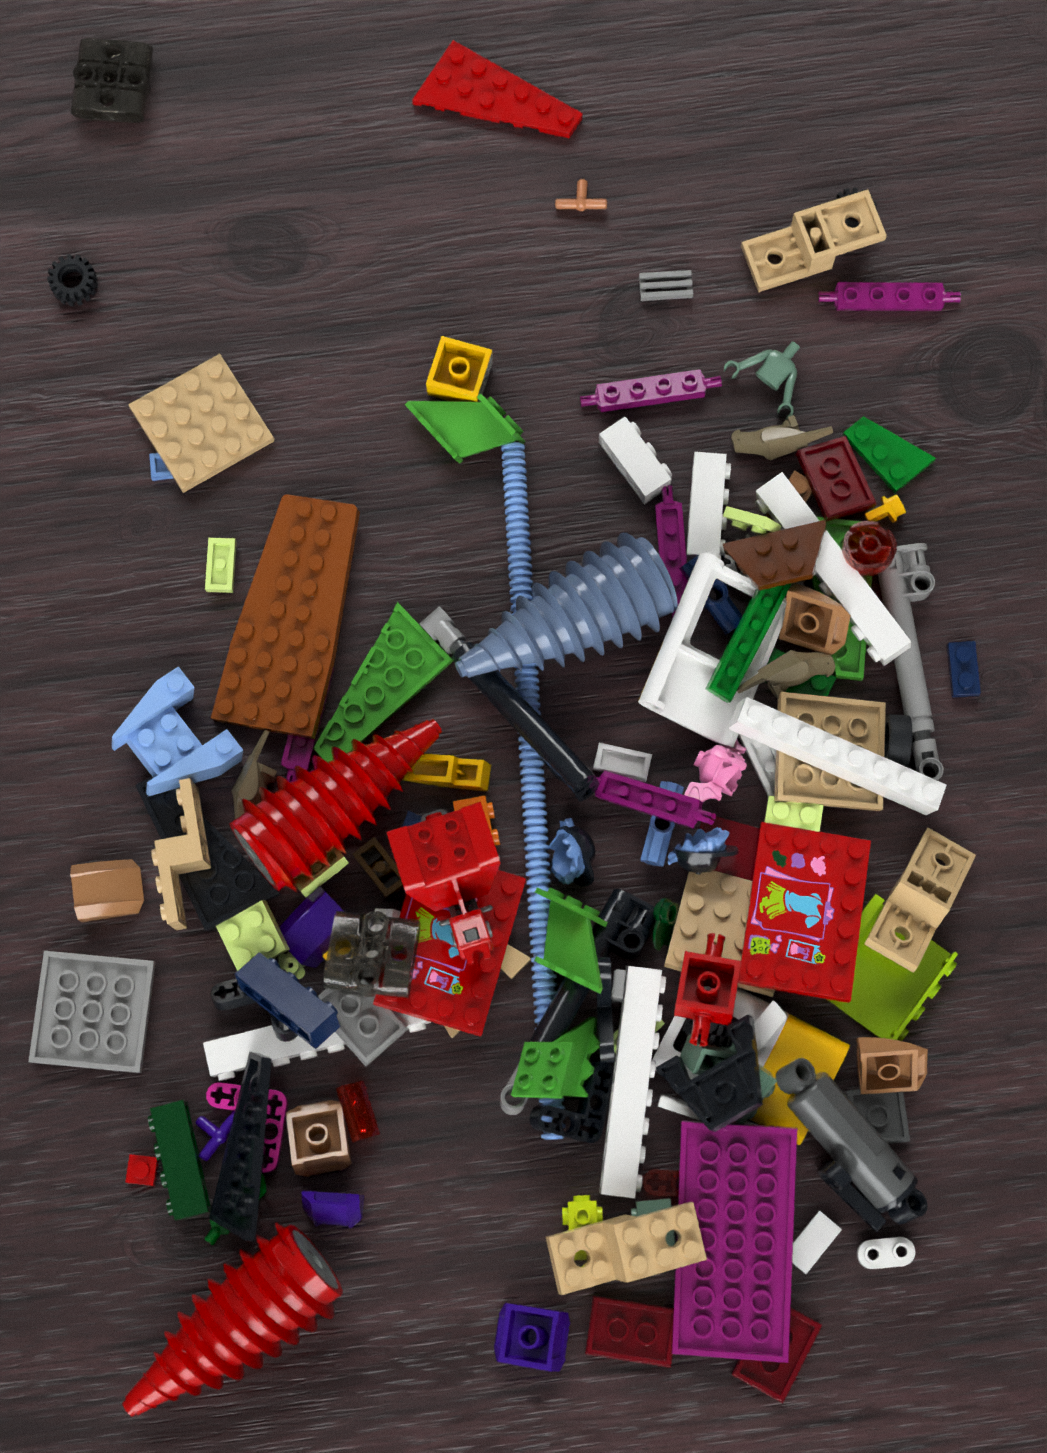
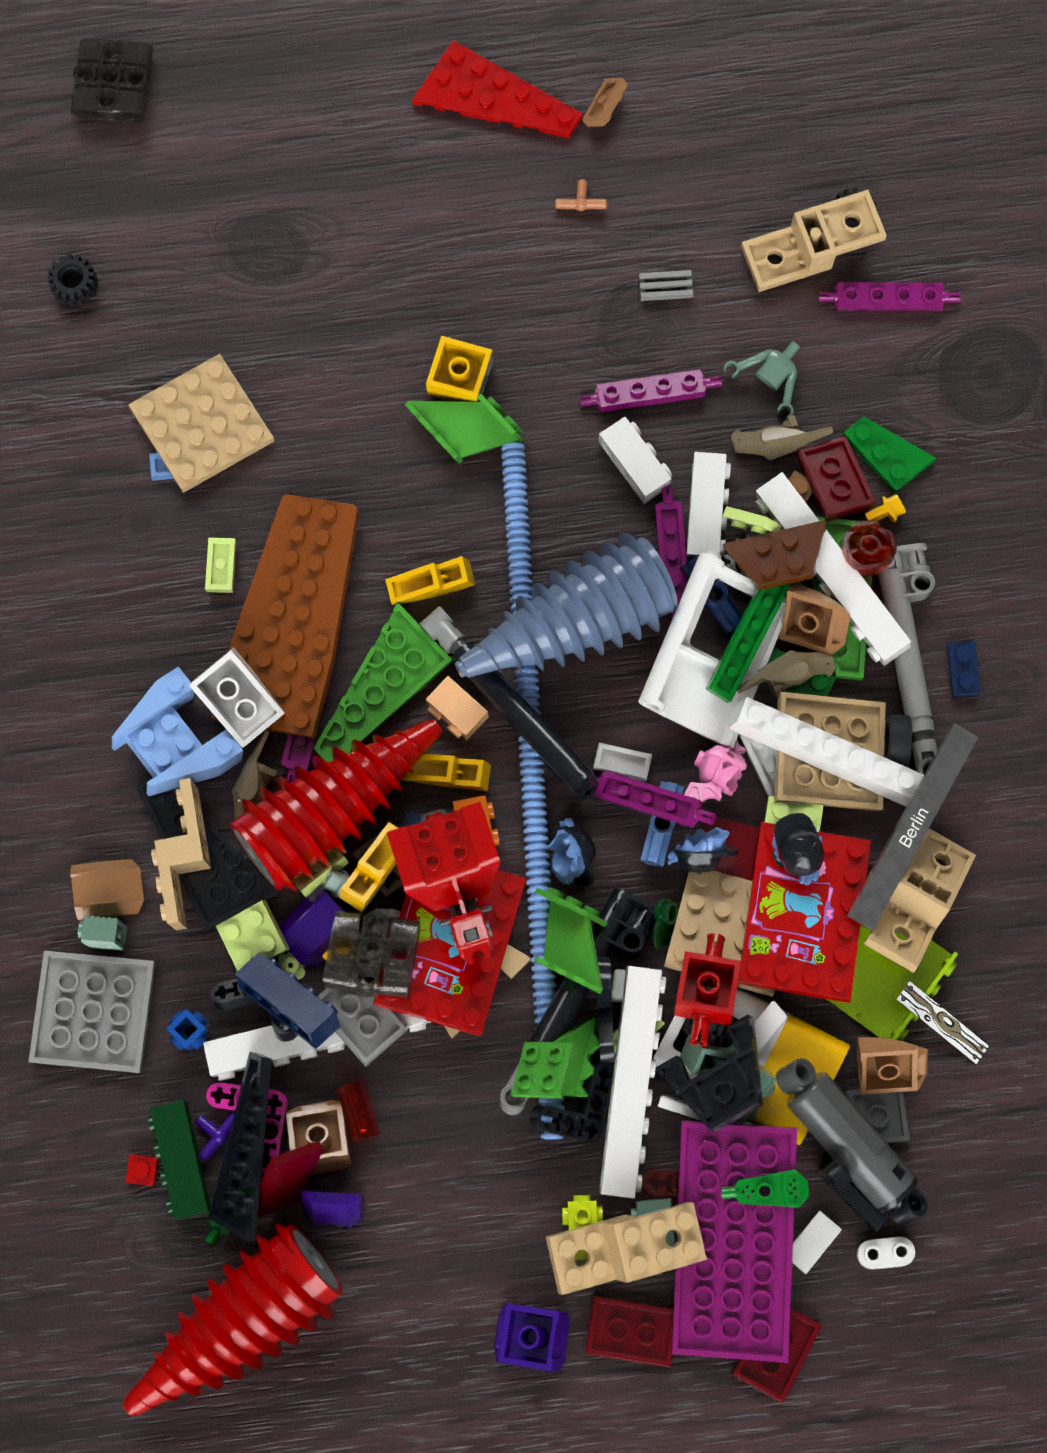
none -> sand green brick [78,915,128,951]
none -> blue brick [166,1009,210,1051]
none -> white slope [189,647,285,748]
none -> dark red tile [258,1141,324,1218]
none -> light aqua piece [322,869,349,898]
none -> yellow slope [339,822,398,912]
none -> yellow slope [385,556,476,605]
none -> light nougat brick [426,676,489,741]
none -> medium nougat plate [582,77,628,127]
none -> green piece [721,1169,809,1208]
none -> black hair [772,813,825,885]
none -> flat silver tile [847,723,978,930]
none -> sticker [897,981,989,1064]

